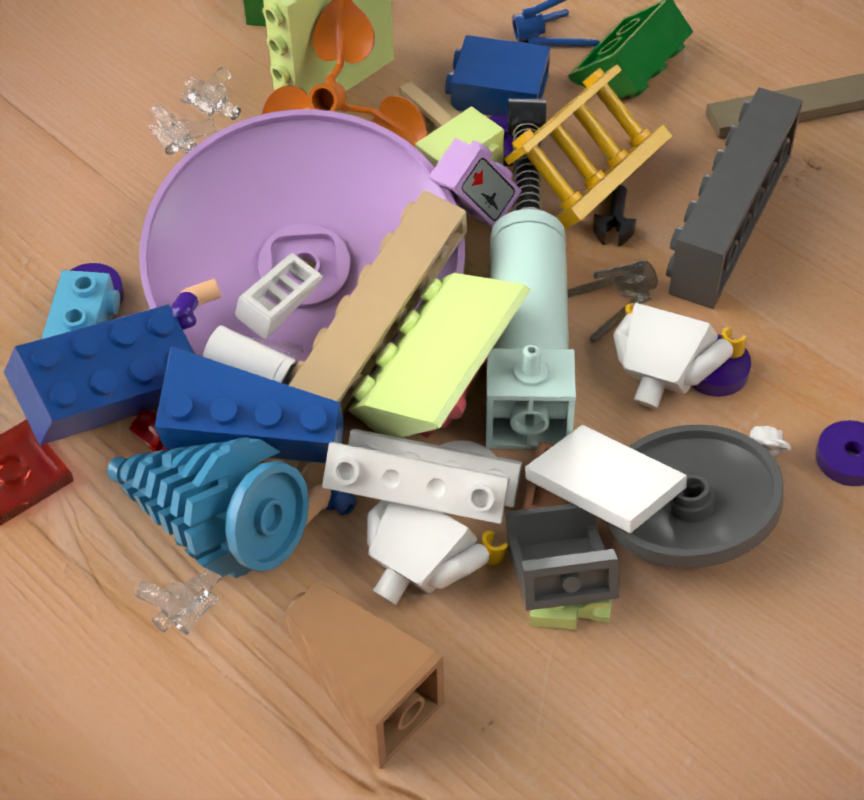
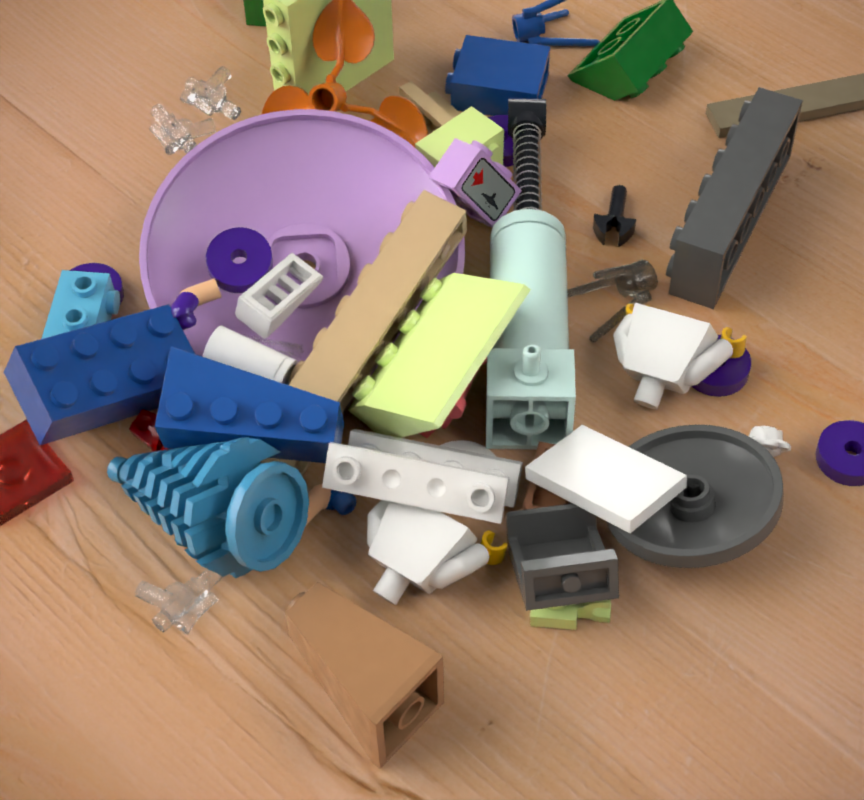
yellow fence [504,64,672,230] -> none
none -> dark purple piece [206,227,273,293]

